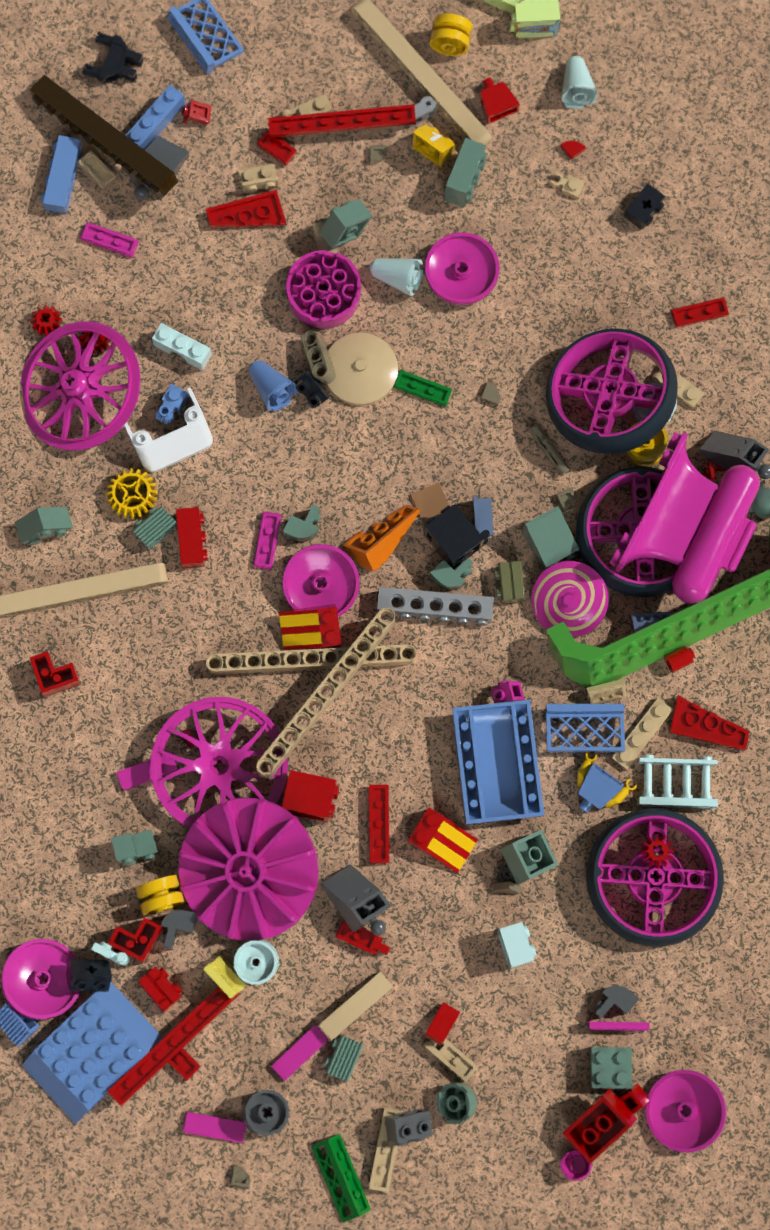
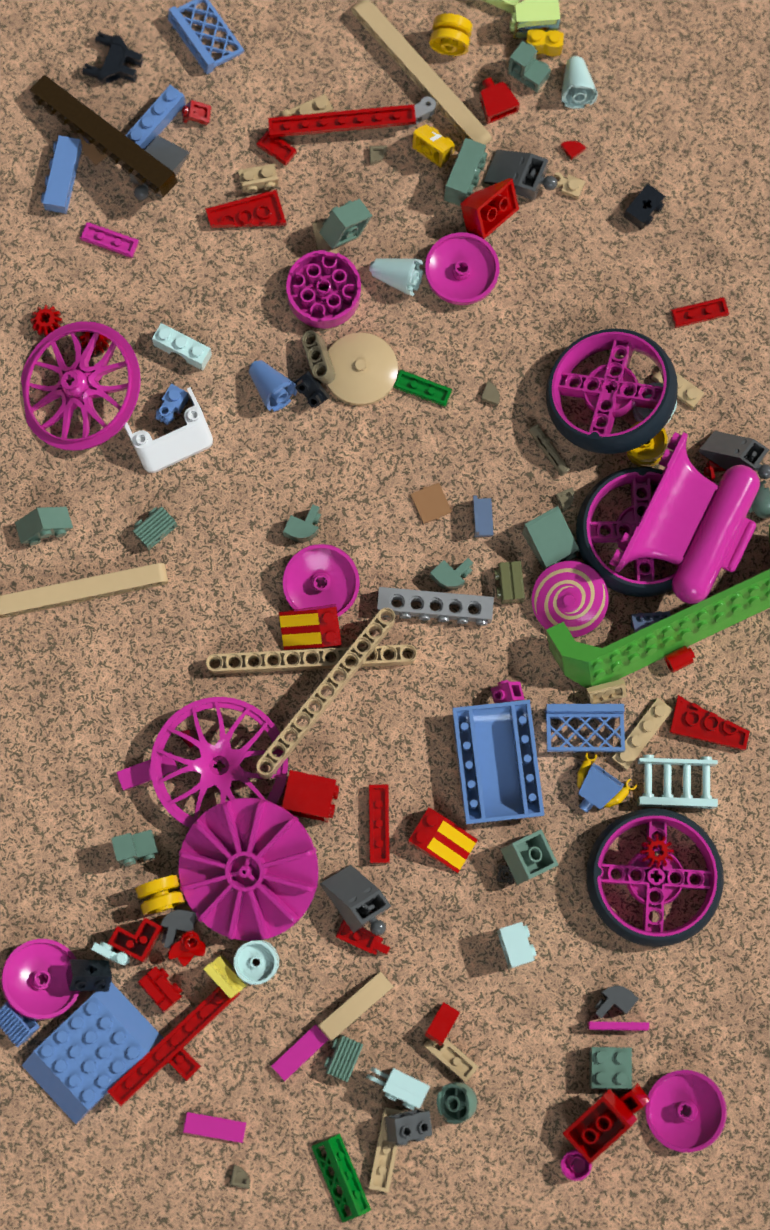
red brick [29,651,81,697] -> none
tan plate [77,150,116,190] -> none
yellow gear [106,468,158,519] -> none
red brick [176,507,208,569] -> none
dark grey wheel [242,1090,289,1136] -> none
dark pink tile [253,511,282,570] -> none
orange wedge [342,505,420,572] -> none
black container [424,504,490,569] -> none
dark tan tile [493,881,521,894] -> none
none -> red plate [168,931,206,967]
none -> light aqua brick [366,1067,430,1110]
none -> red slope [460,178,519,239]
none -> dark grey slope [484,149,557,201]
none -> sand green brick [508,41,551,92]
none -> yellow brick [526,29,564,57]

